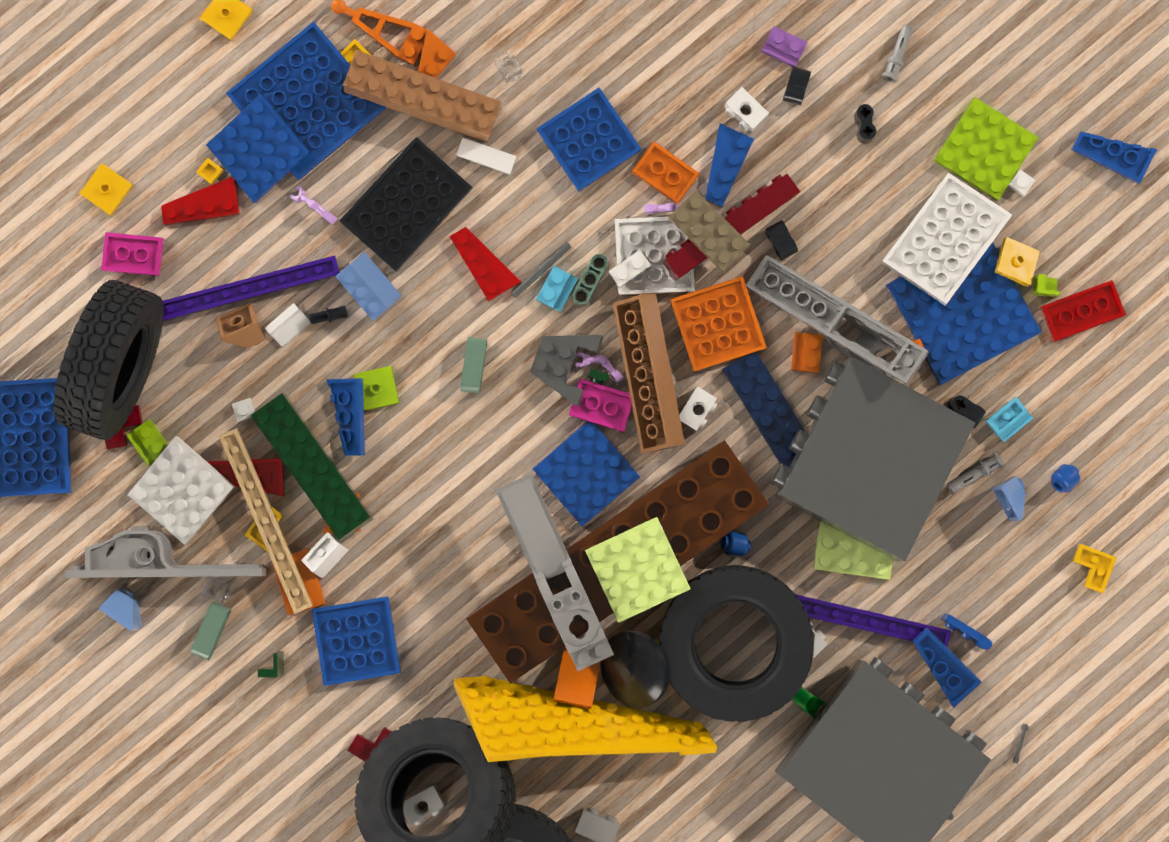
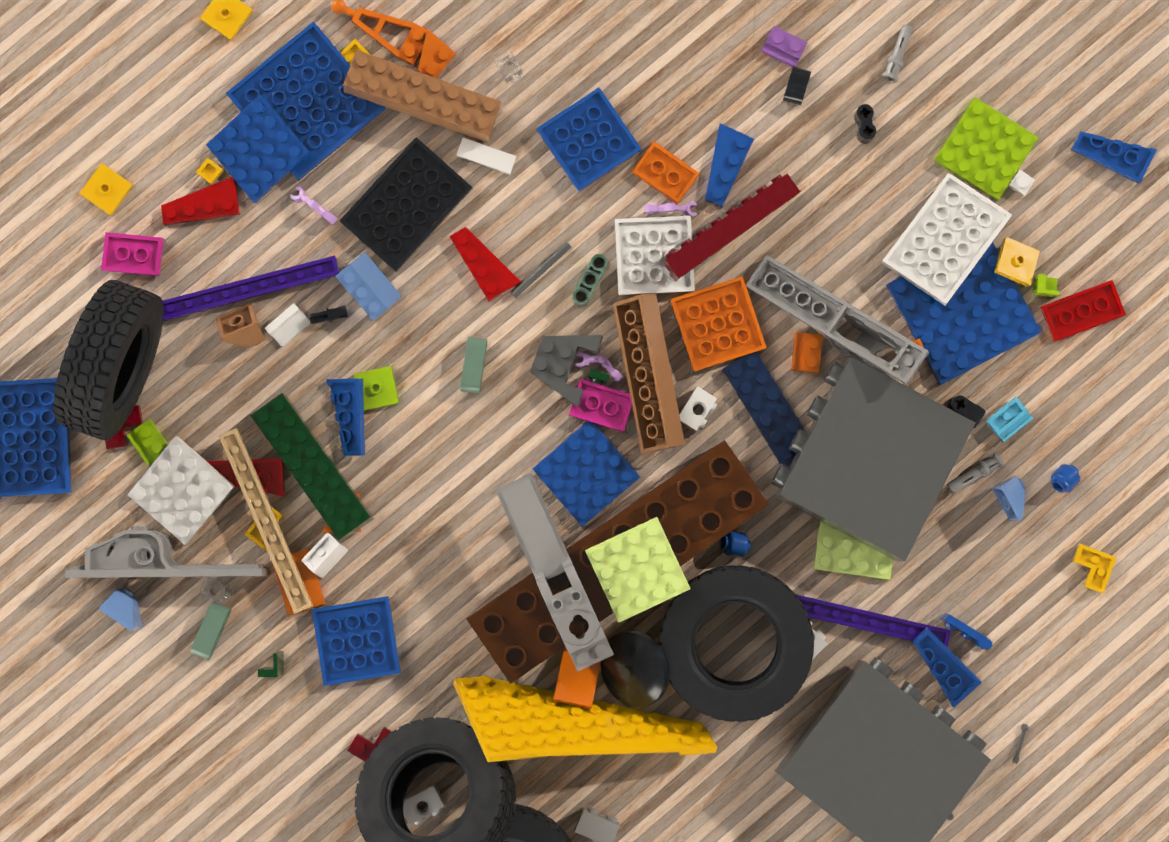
white plate [232,398,256,423] -> none
medium azure plate [536,266,578,313] -> none
white plate [608,250,651,288] -> none
dark tan plate [668,190,750,272] -> none
white brick [724,87,769,133] -> none
black axle [765,220,798,261] -> none
green piece [792,687,825,718] -> none

